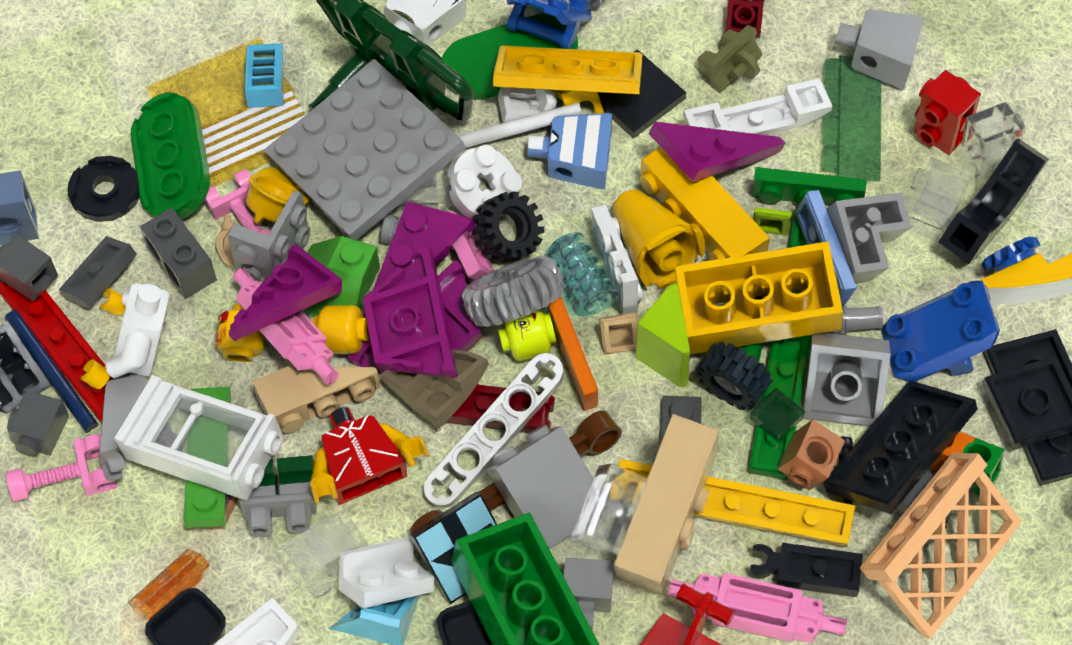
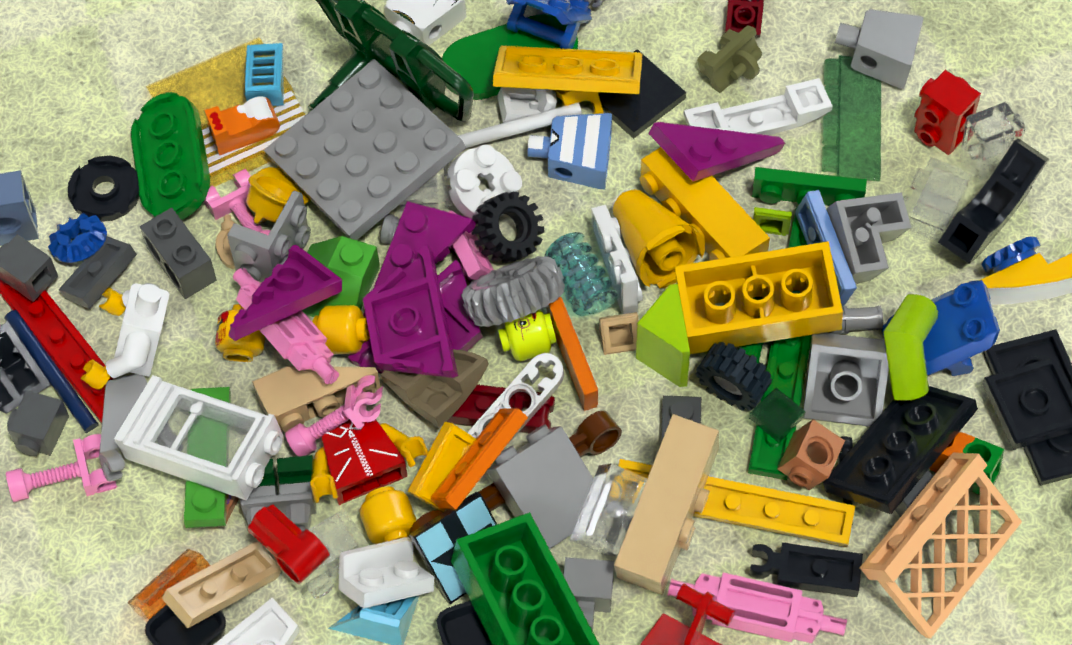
none -> blue gear [48,213,107,263]
none -> tan plate [162,541,282,628]
none -> orange leg [204,96,280,156]
none -> red piece [248,504,330,584]
none -> bright pink bar [285,375,383,456]
none -> yellow head [359,486,416,544]
none -> yellow tile [407,422,476,512]
none -> orange tile [430,408,528,510]
none -> lime brick [883,294,938,400]

